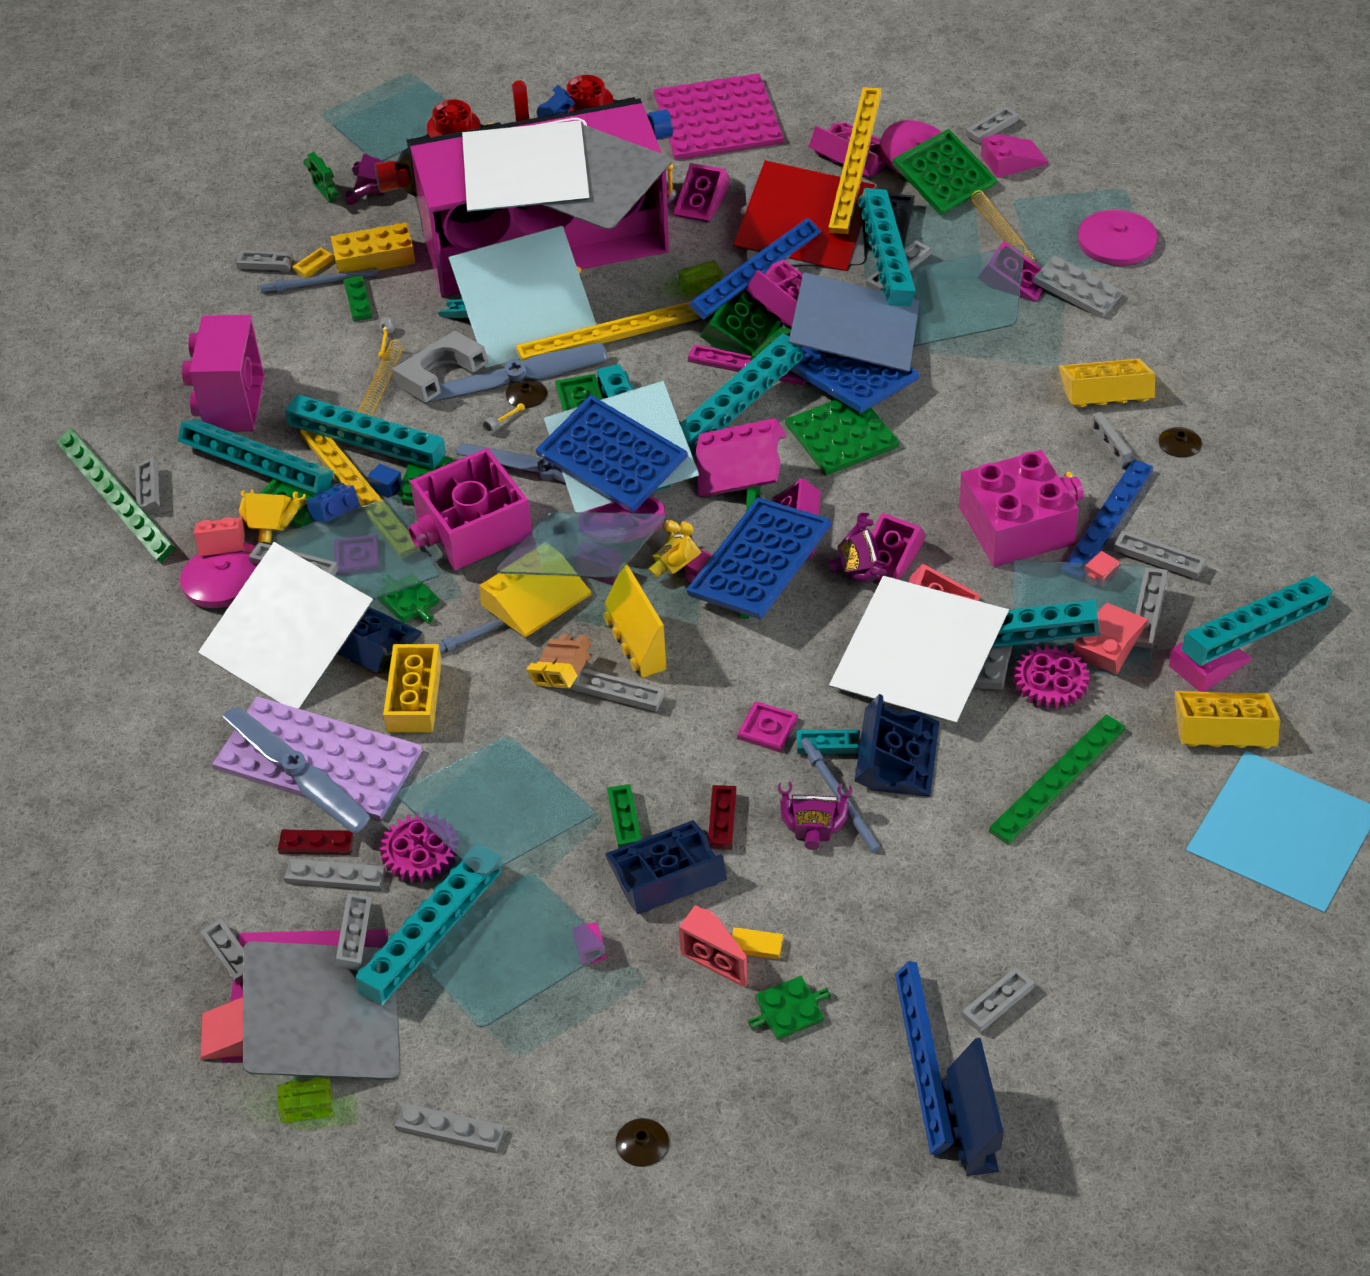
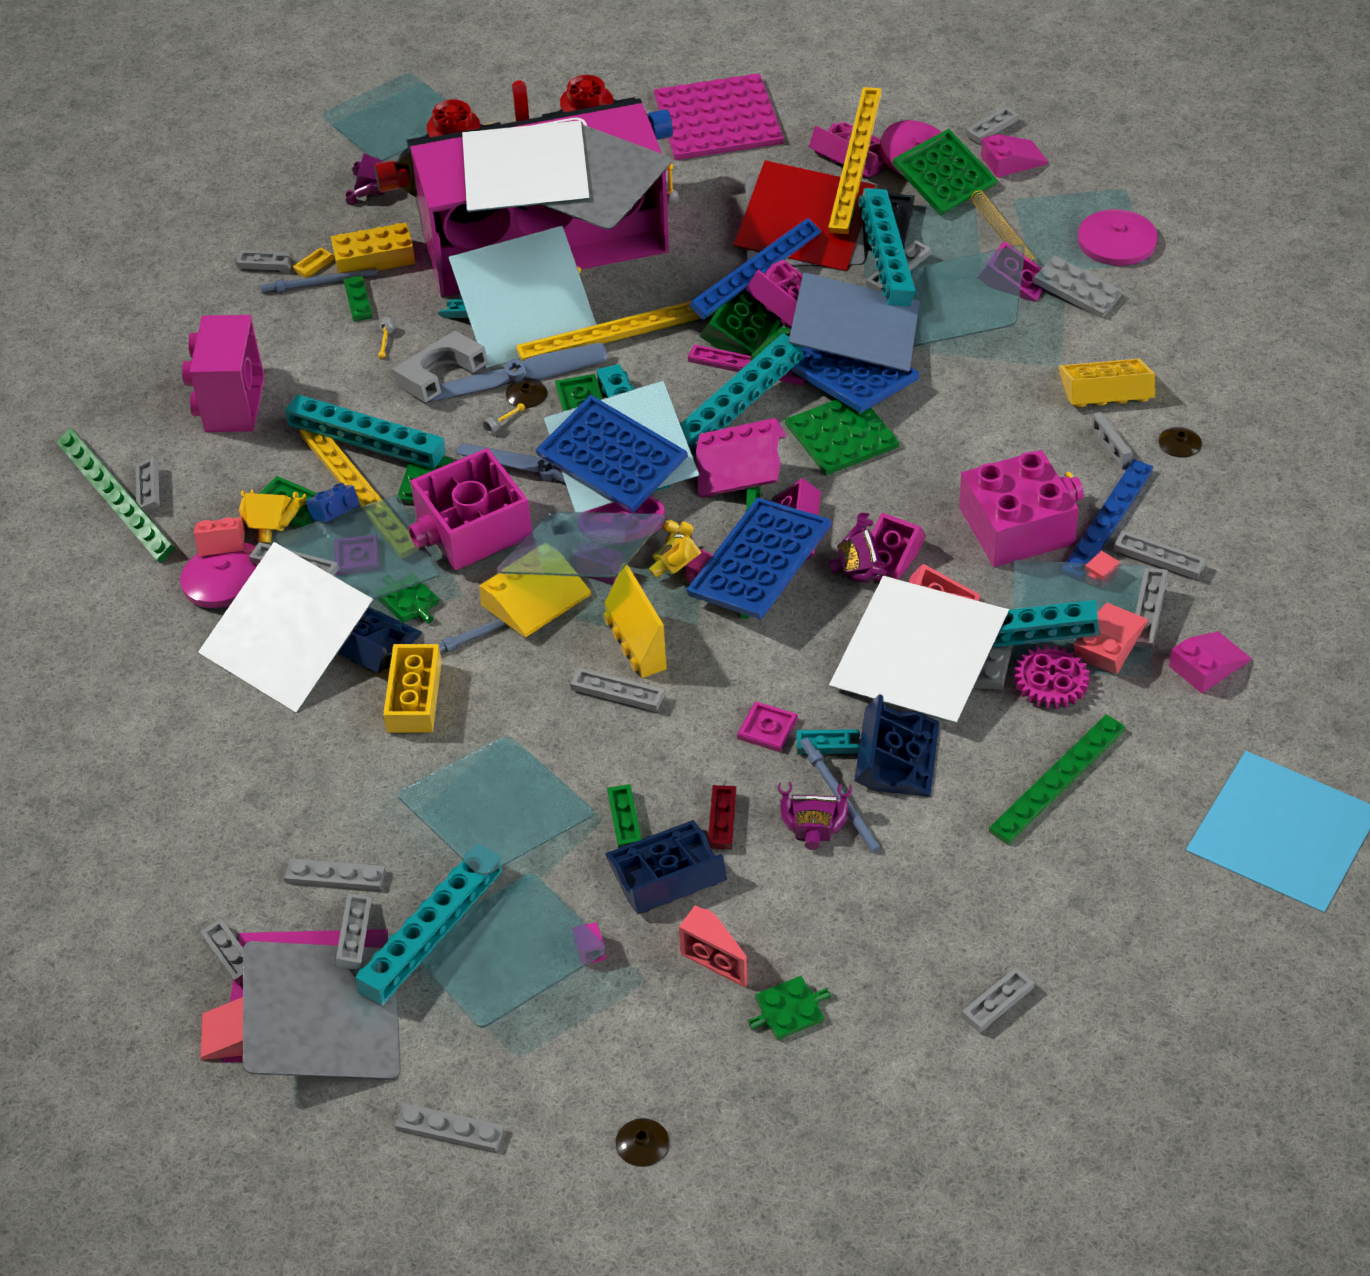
teal brick [178,419,334,494] -> none
lavender plate [212,696,422,821] -> none
sand blue piece [222,707,370,833] -> none
clear neon green brick [277,1077,335,1124] -> none
dark red plate [278,829,354,855] -> none
green plate [303,152,339,203] -> none
yellow piece [358,340,404,416] -> none
blue brick [367,464,402,499] -> none
dark pink gear [380,813,459,883] -> none
hips [526,634,591,688] -> none
blue leg [536,85,576,117] -> none
dark pink slope [674,163,731,222] -> none
clear neon green brick [678,260,724,298] -> none
yellow tile [732,927,783,960] -> none
blue plate [895,961,954,1156] -> none
dark blue piece [942,1038,1004,1176] -> none
yellow slope [1174,691,1280,749] -> none
teal brick [1181,575,1333,666] -> none

